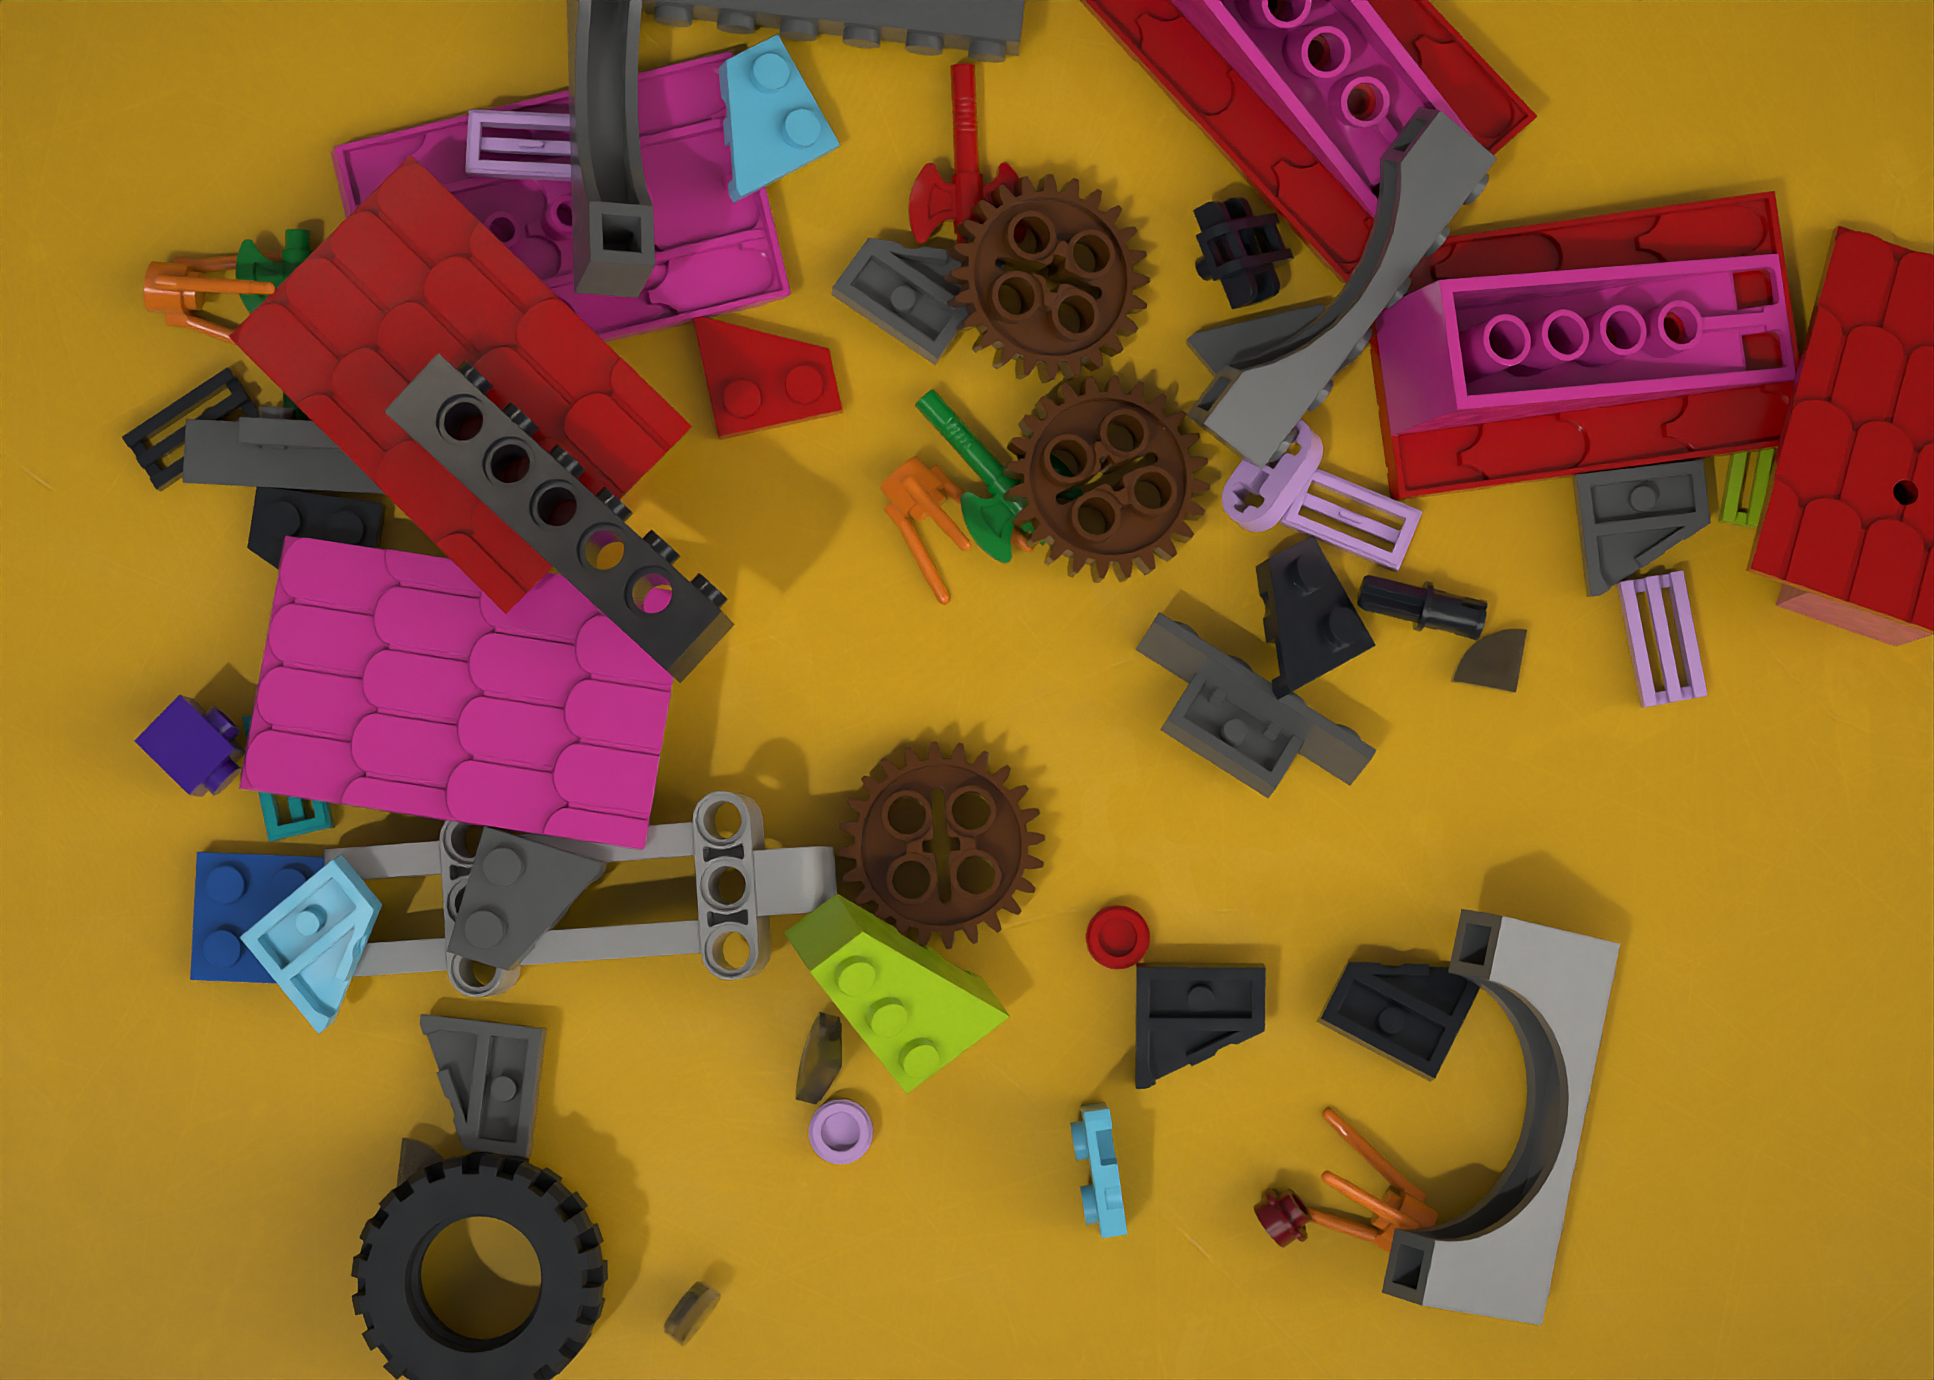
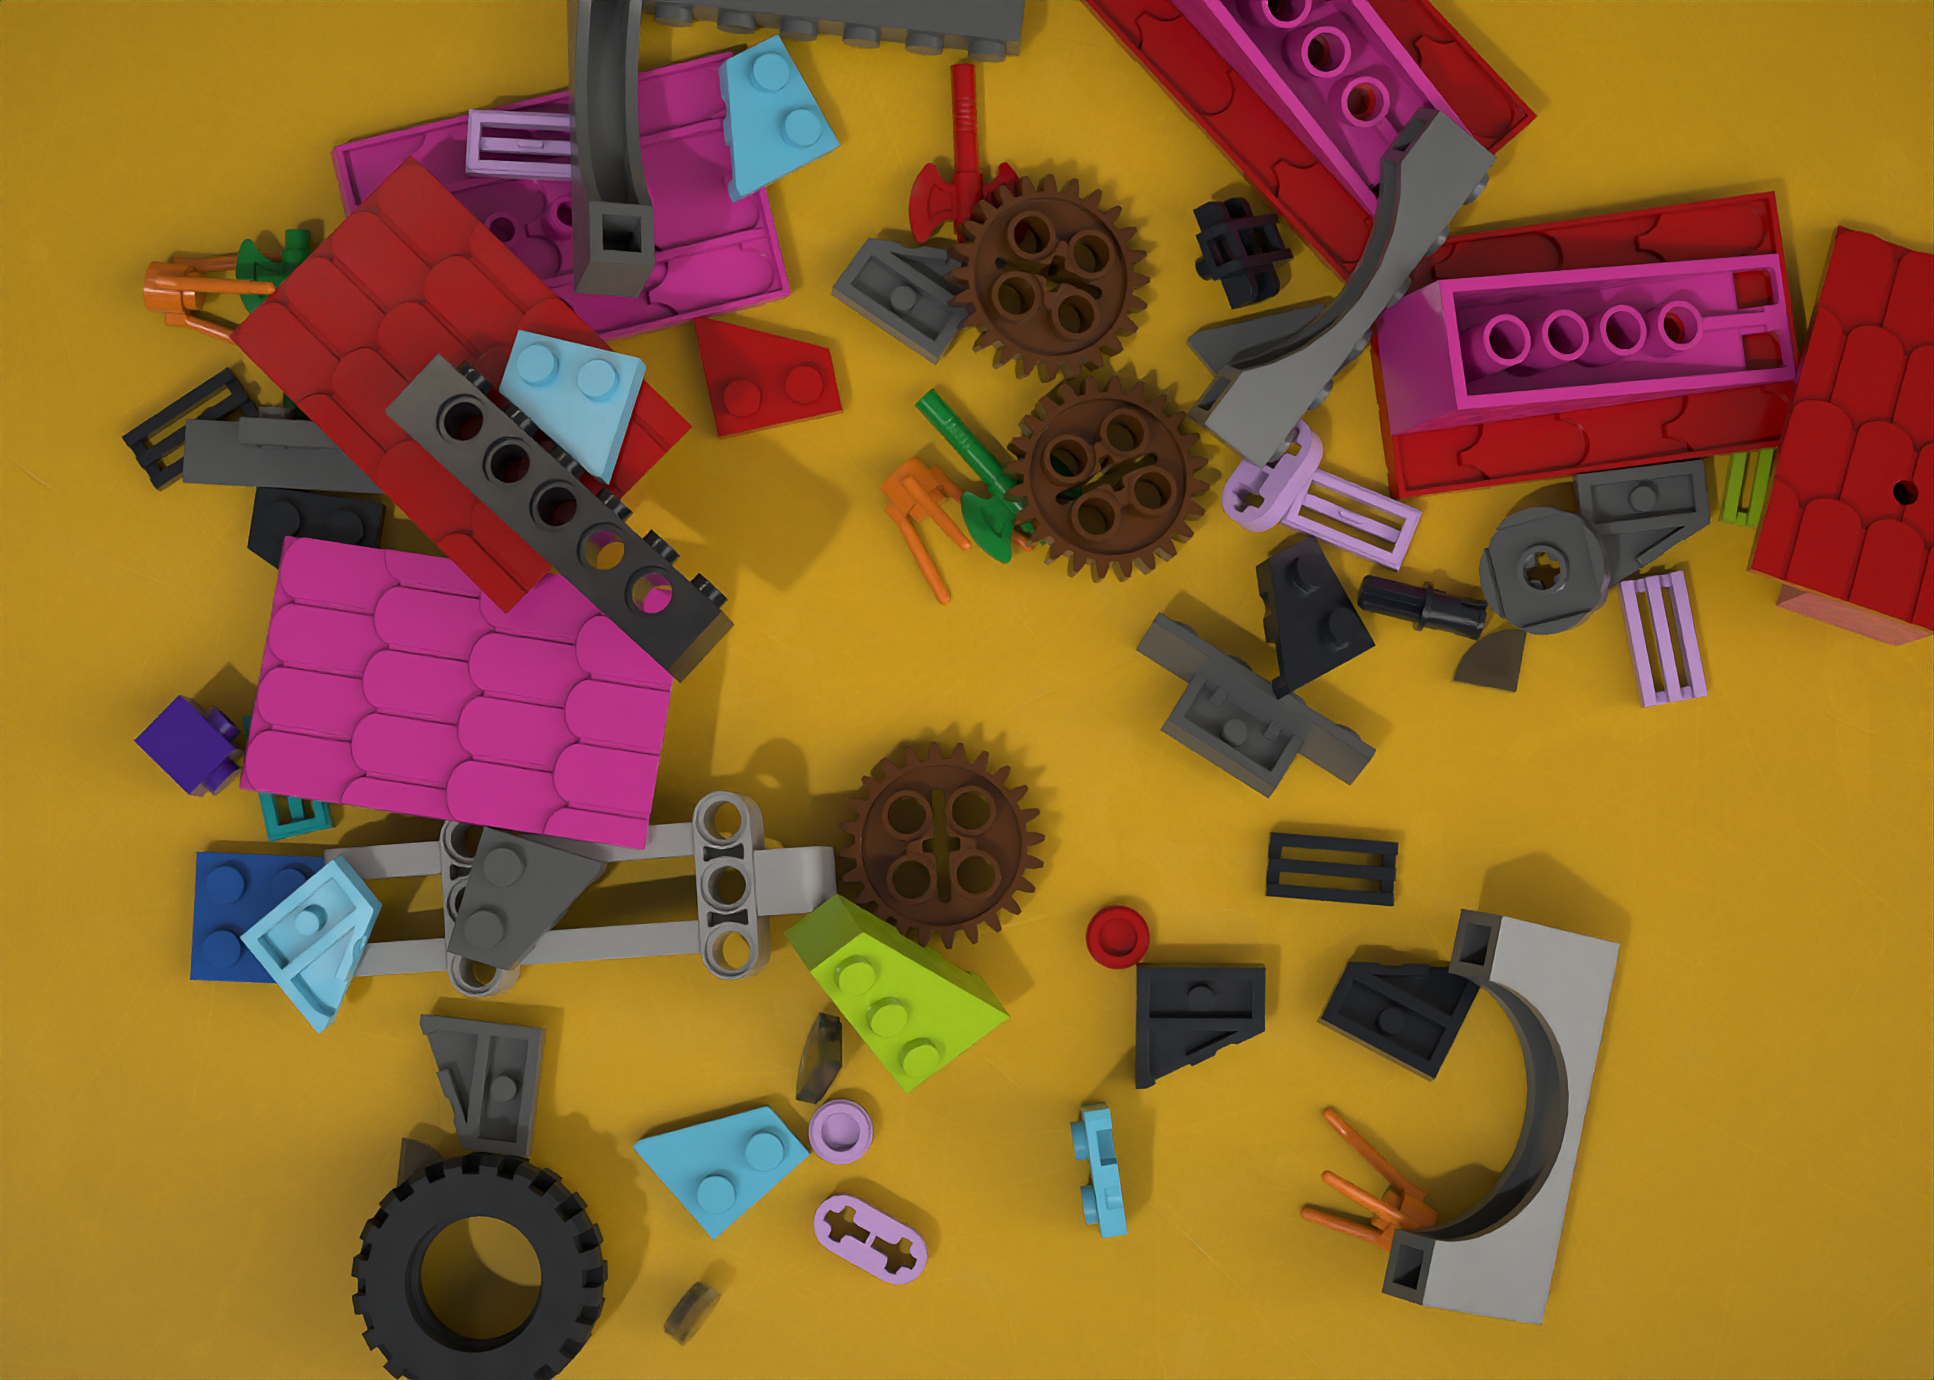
dark red plate [1253,1187,1312,1248] -> none
none -> medium azure wing [499,330,647,485]
none -> medium azure wing [632,1105,811,1240]
none -> lavender beam [814,1193,928,1285]
none -> black tile [1264,832,1398,906]
none -> dark grey plate [1479,506,1611,635]

